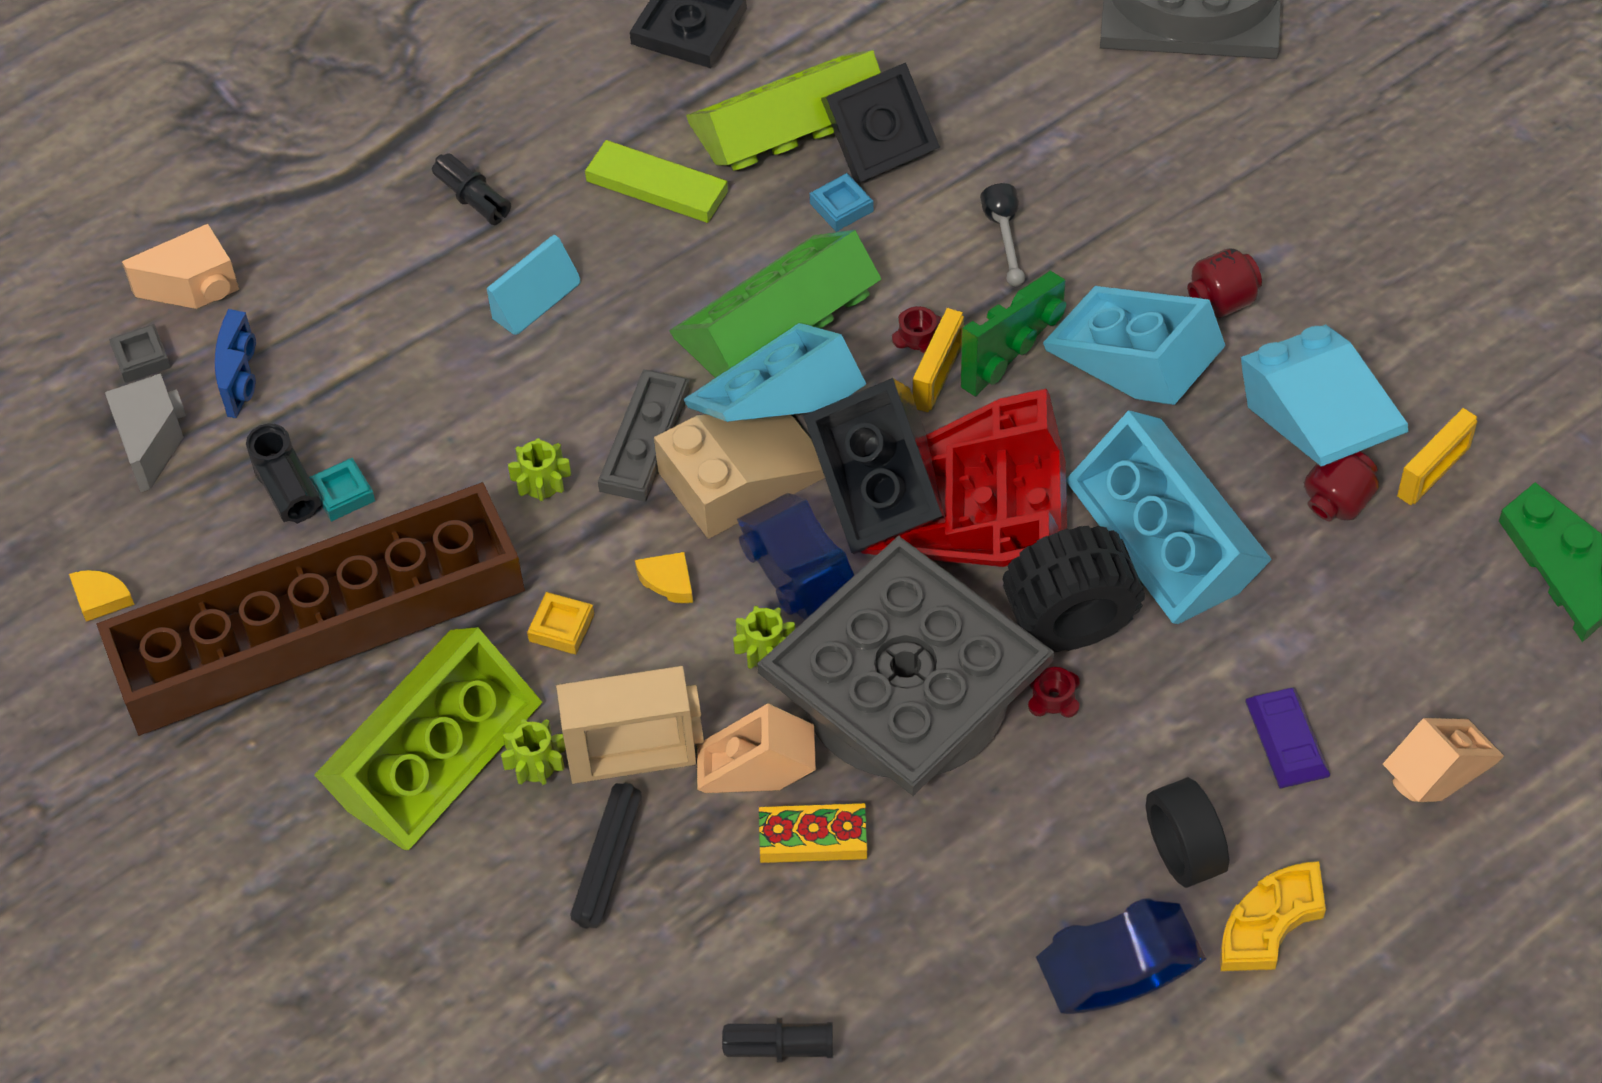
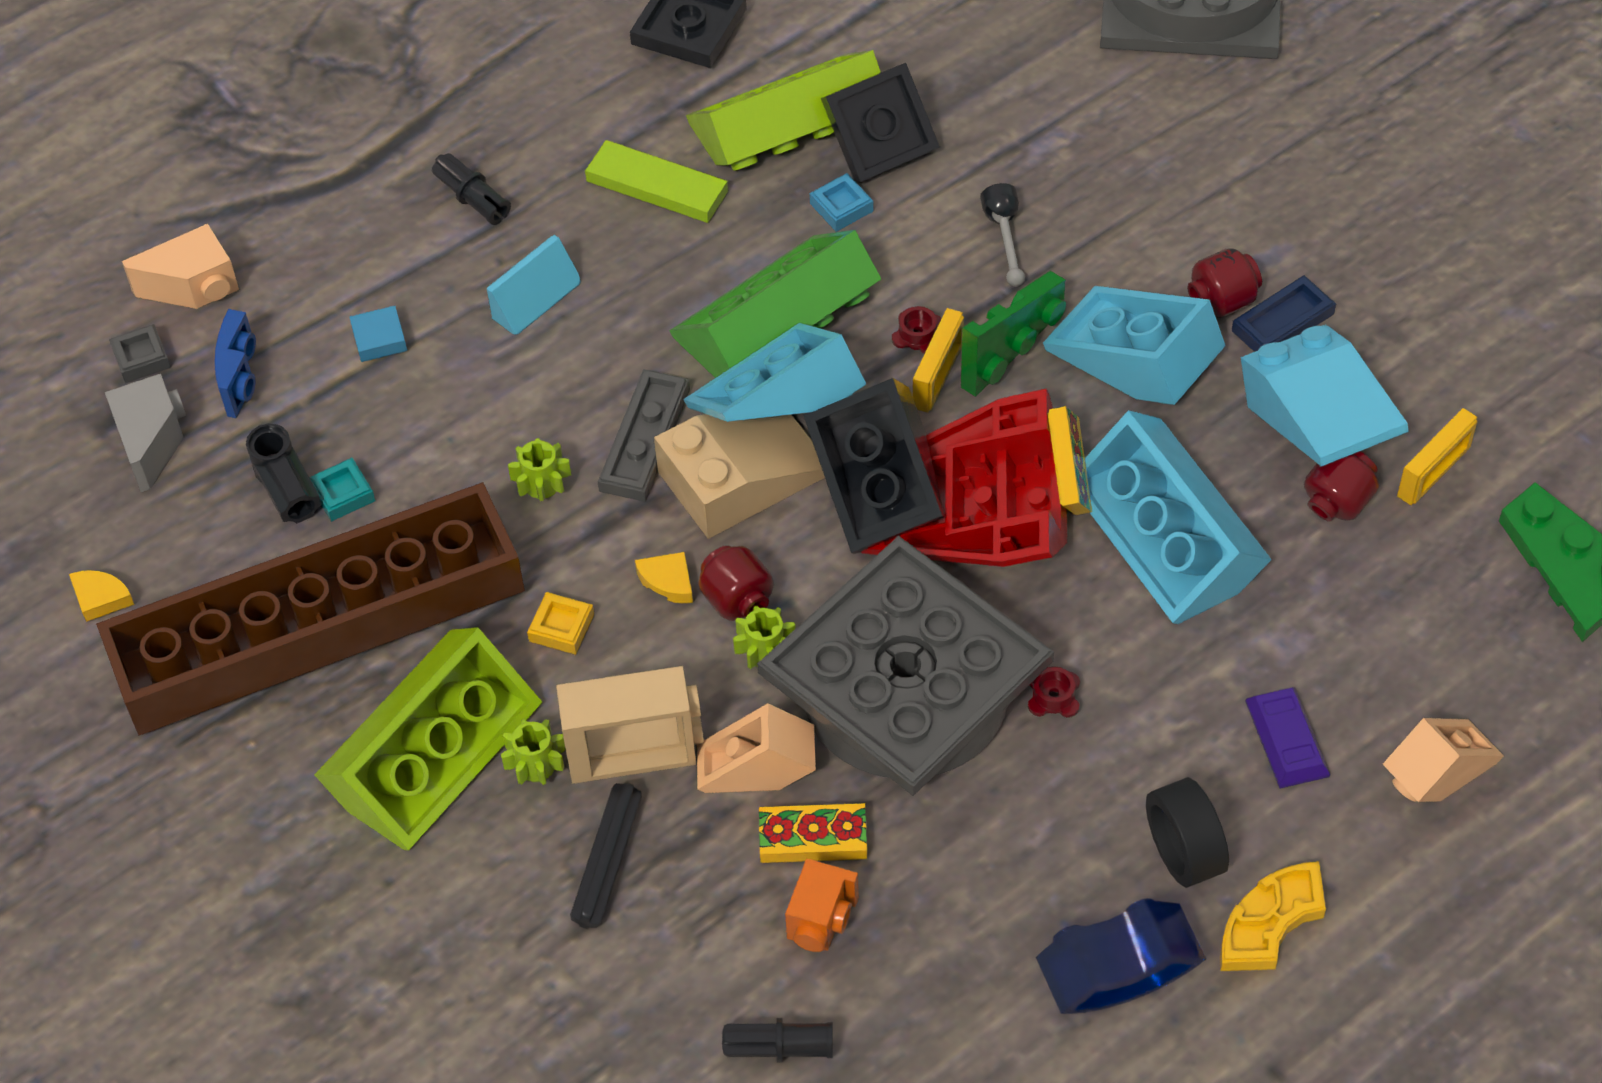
clear blue brick [737,493,855,620] -> none
black tyre [1002,526,1145,652] -> none
none -> dark azure tile [349,306,407,362]
none -> dark red head [698,545,774,621]
none -> orange brick [785,858,859,952]
none -> yellow tile [1048,406,1092,515]
none -> dark blue tile [1232,275,1336,352]

